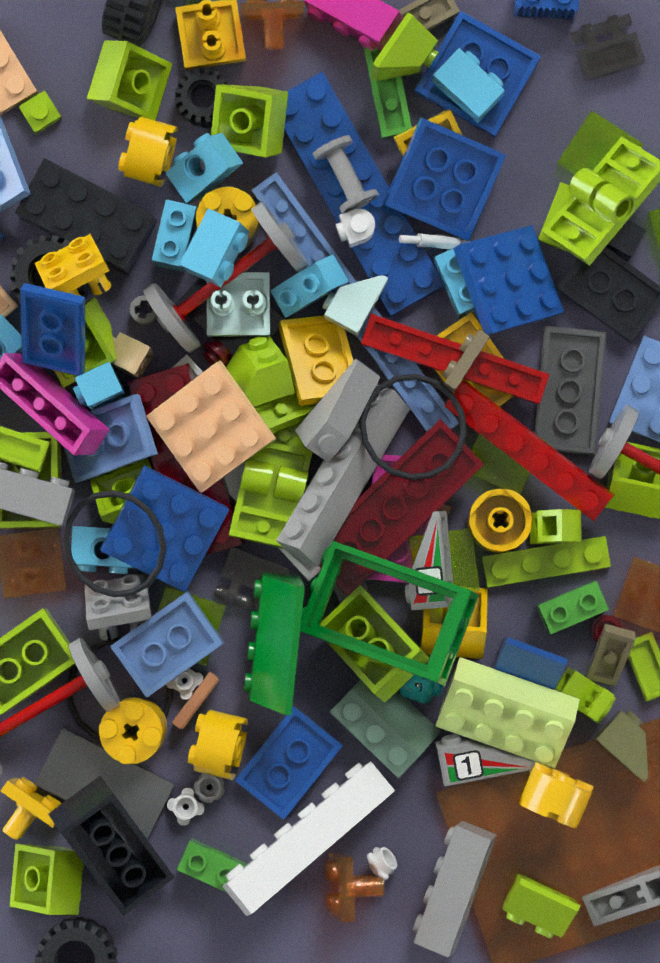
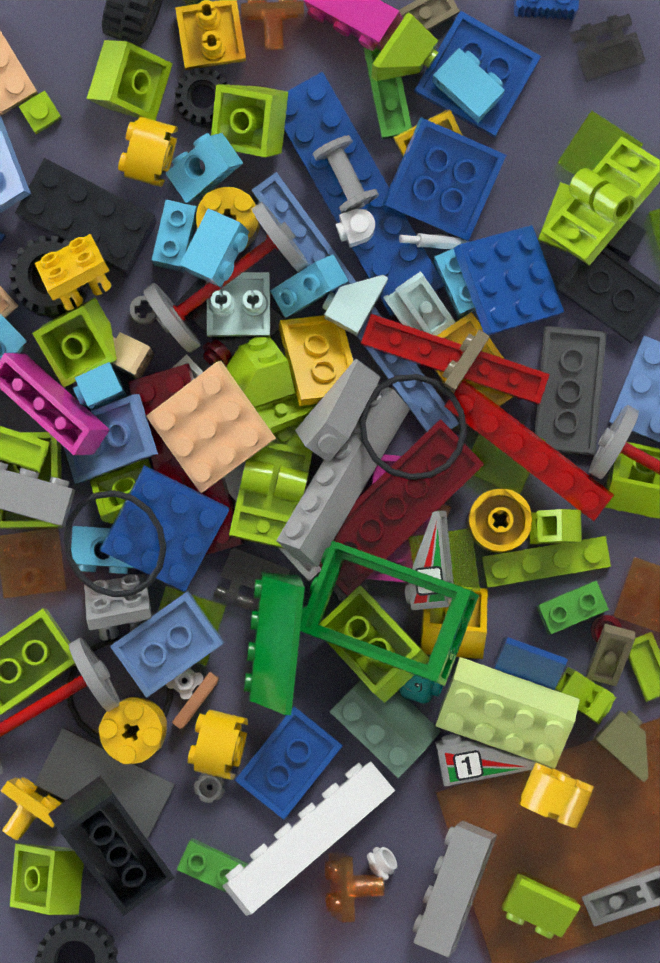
blue tile [20,283,85,376] -> none
white plate [167,788,205,826] -> none
none -> light aqua plate [383,271,456,336]

